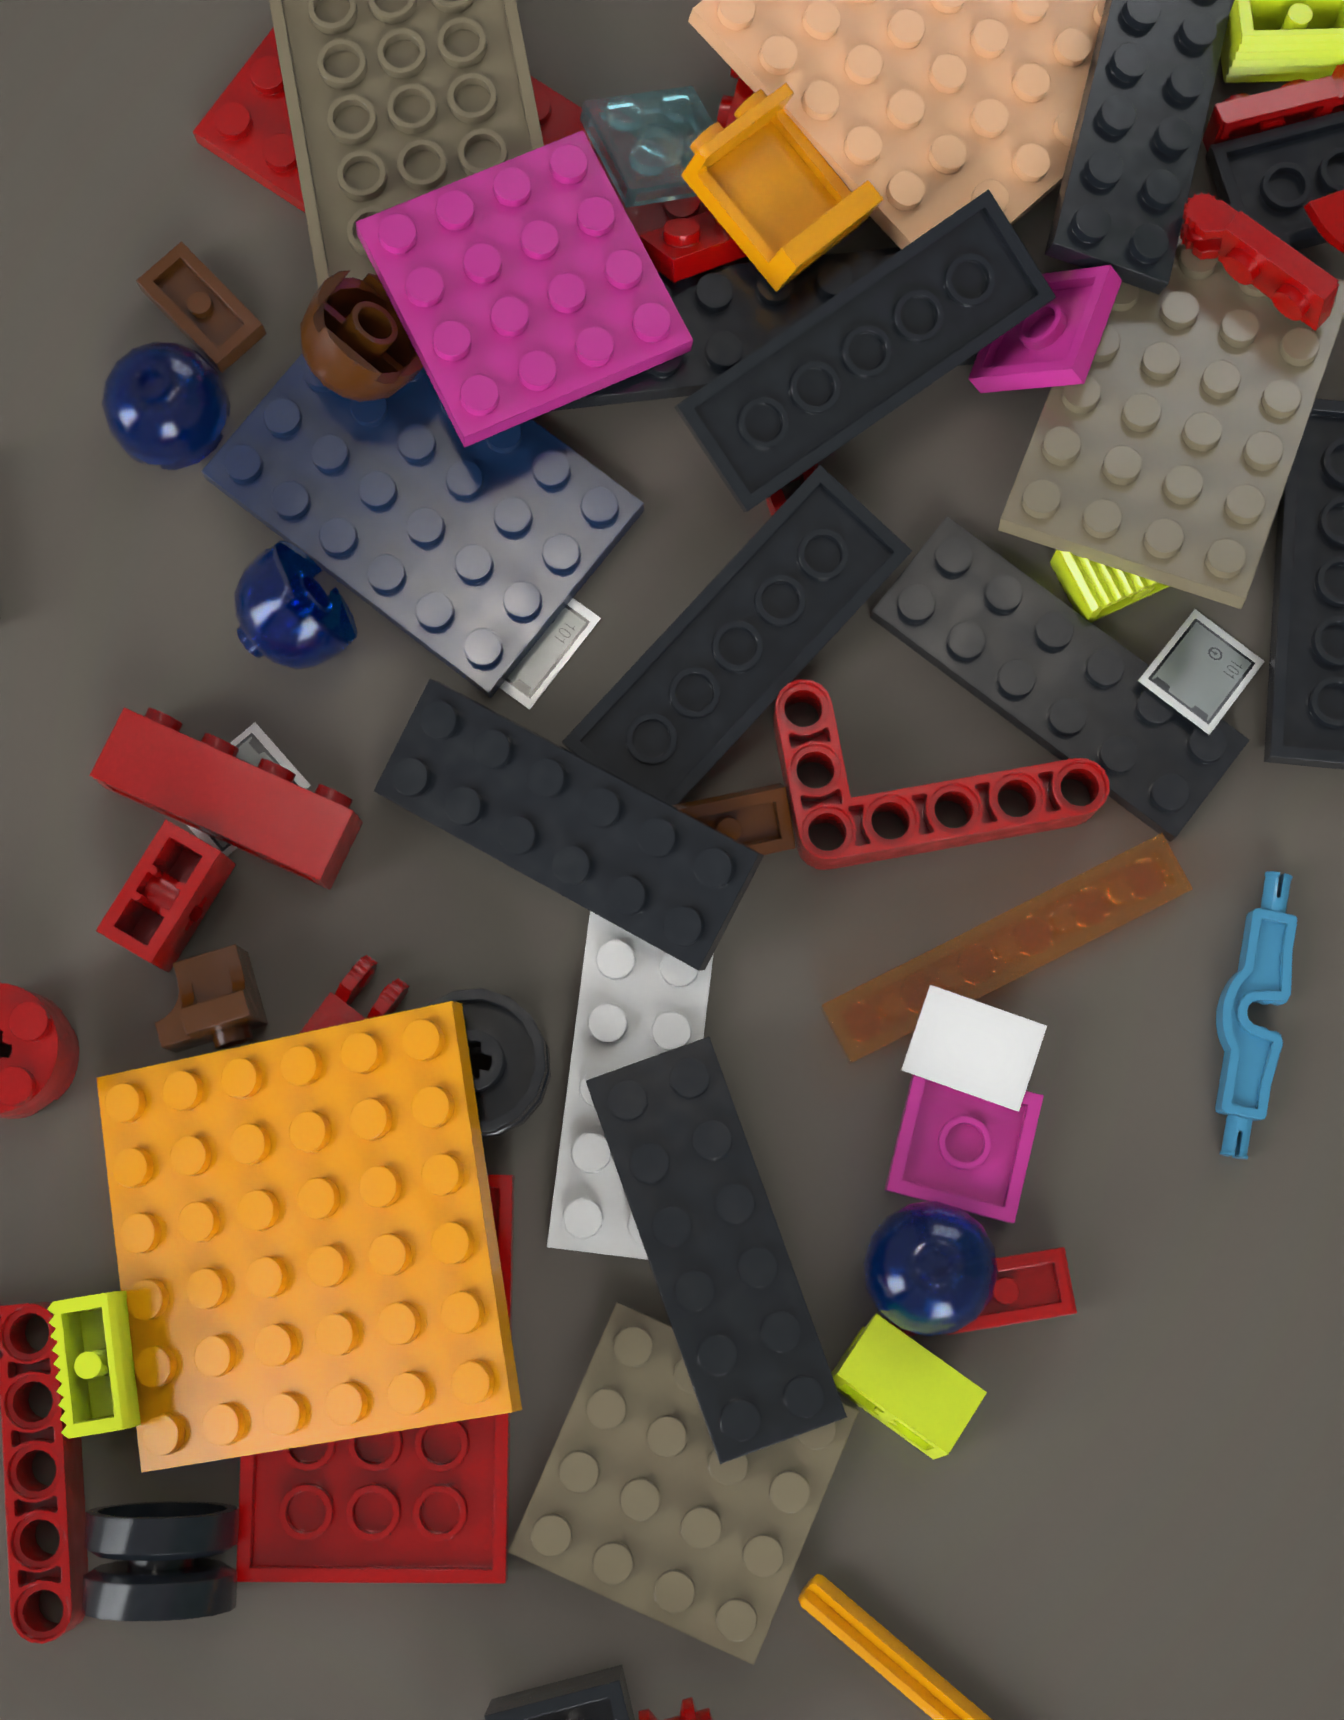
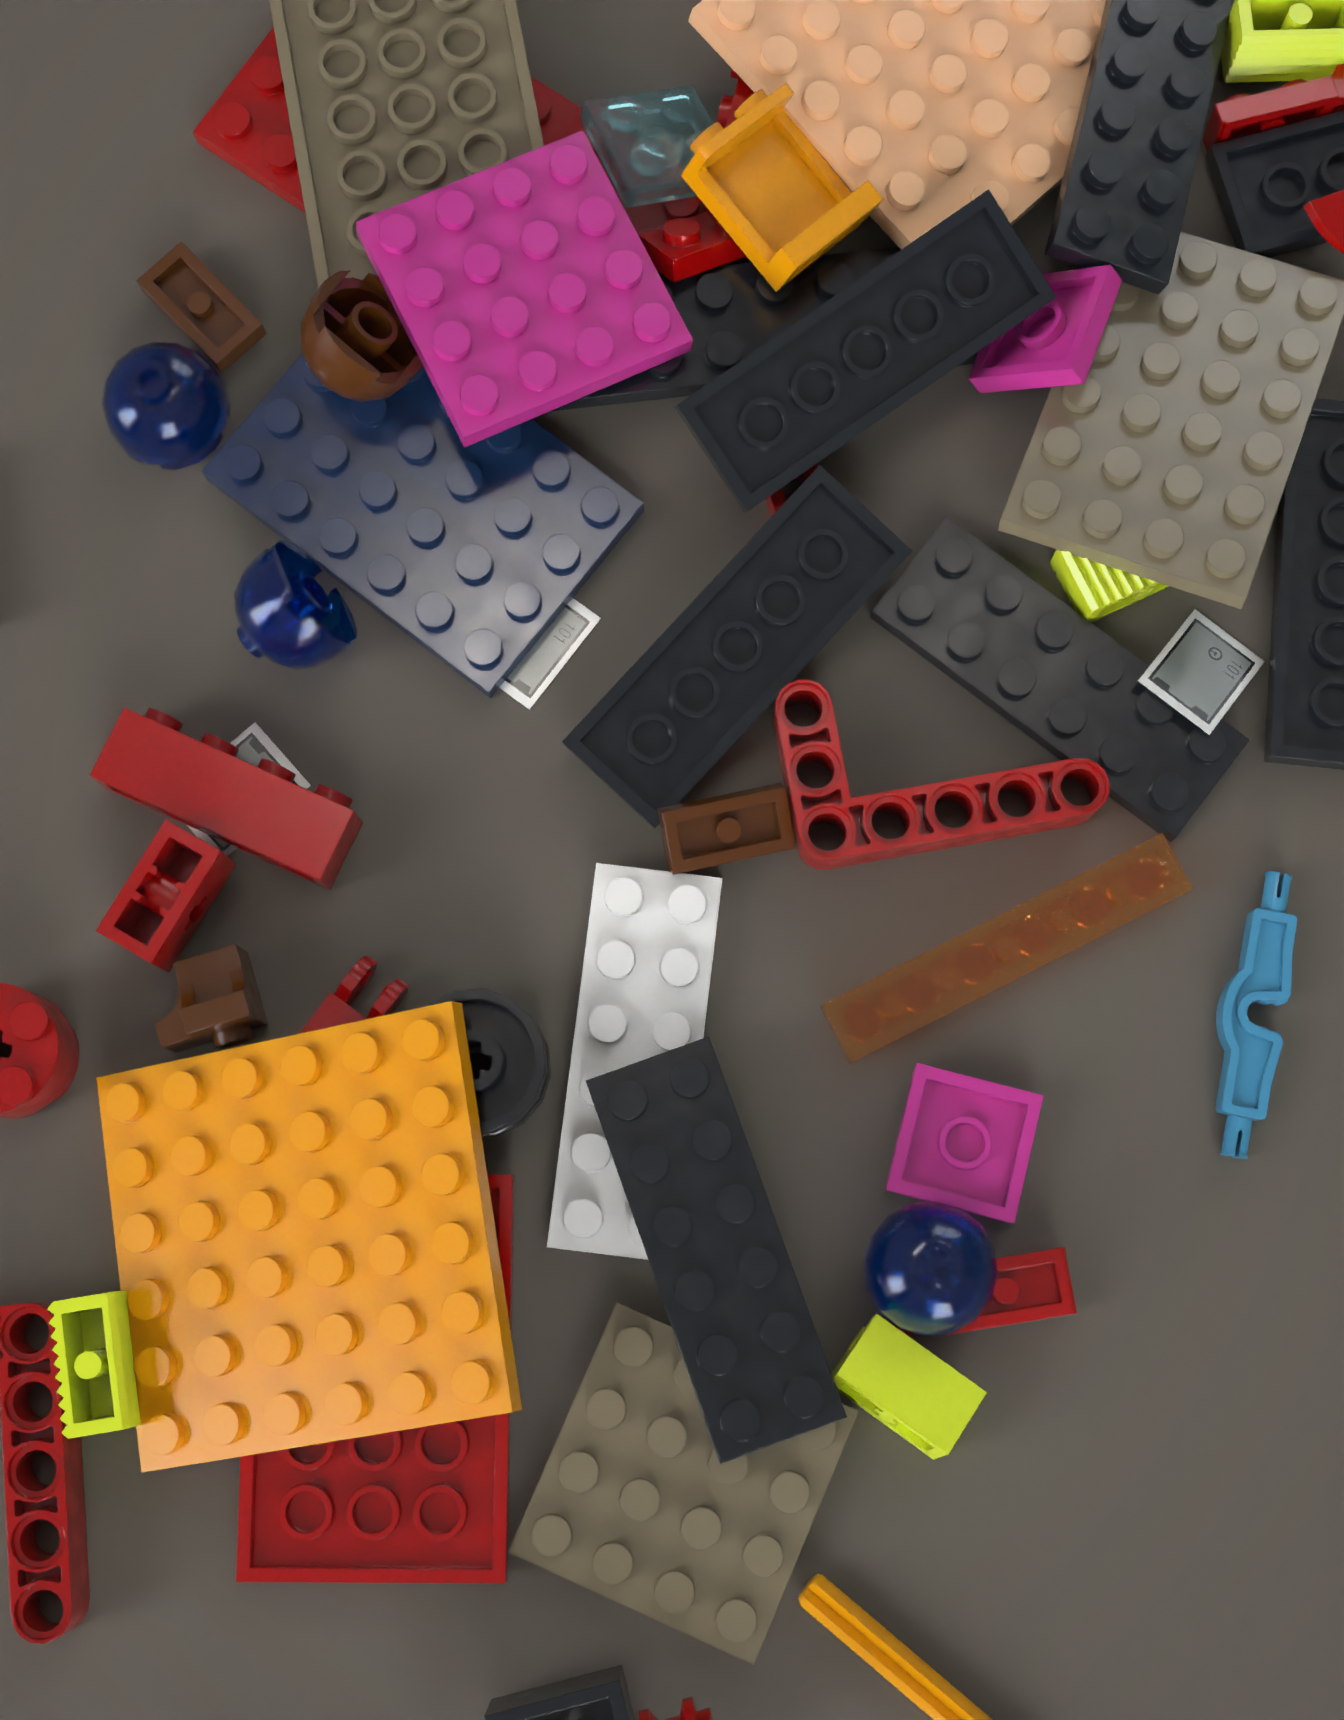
black wheel [82,1501,239,1621] -> none
black plate [374,679,764,971] -> none
white sticker [901,985,1047,1112] -> none
red hinge [1180,192,1339,331] -> none

